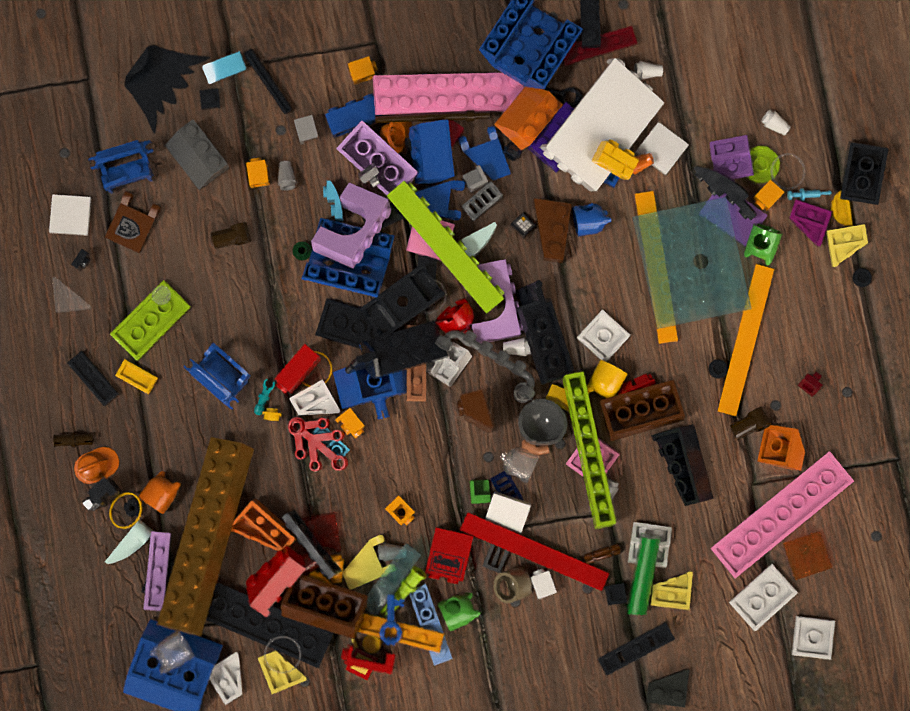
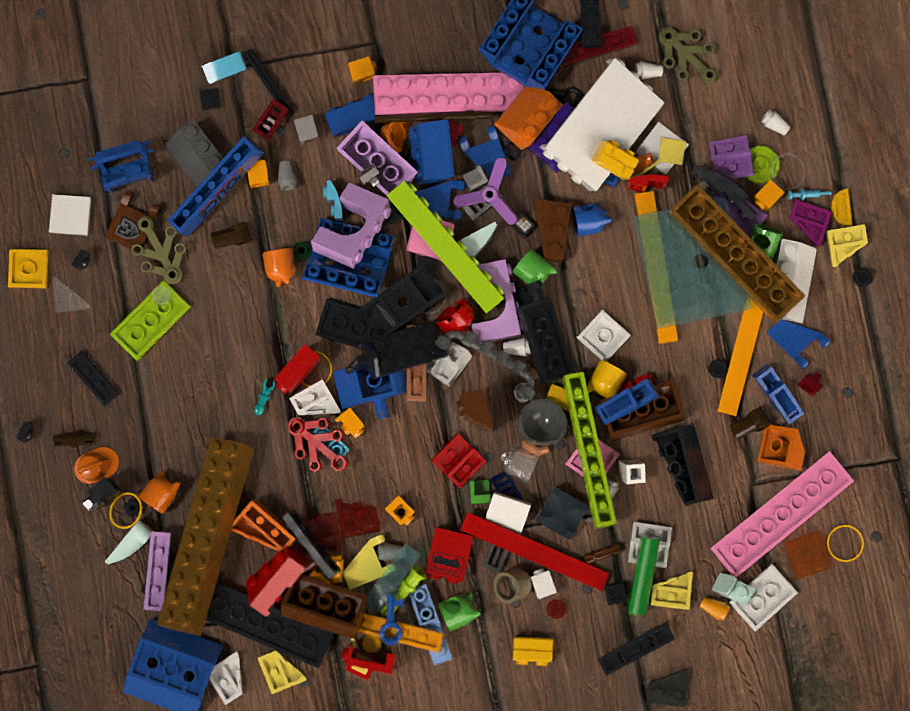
yellow tile [115,359,158,395] -> none
black piece [124,45,211,134] -> none
clear piece [150,630,194,674] -> none
blue animal [184,343,250,410] -> none
yellow plate [262,408,281,421] -> none
clear piece [264,636,301,674] -> none
white tile [792,616,835,660] -> none
black slope [840,141,889,205] -> none
none -> yellow tile [8,249,49,288]
none -> black plate [16,421,35,443]
none -> olive plant [131,217,186,284]
none -> blue brick [167,136,265,236]
none -> dark red slope [252,99,289,142]
none -> orange piece [262,248,296,287]
none -> clear red slope [335,499,380,539]
none -> red slope [431,433,486,488]
none -> medium lavender piece [453,158,518,225]
none -> bright green piece [513,248,557,290]
none -> yellow brick [513,637,553,666]
none -> black brick [536,487,589,540]
none -> clear red plate [547,600,566,619]
none -> blue slope [596,379,660,425]
none -> white brick [619,459,645,484]
none -> red slope [626,174,669,193]
none -> light yellow piece [632,138,686,178]
none -> olive plant [659,27,717,84]
none -> pearl gold brick [669,184,806,325]
none -> light orange cone [700,597,730,621]
none -> light aqua slope [712,573,755,607]
none -> blue slope [752,364,805,425]
none -> white slope [765,239,817,323]
none -> blue flag [767,320,830,369]
none -> yellow piece [827,525,864,562]

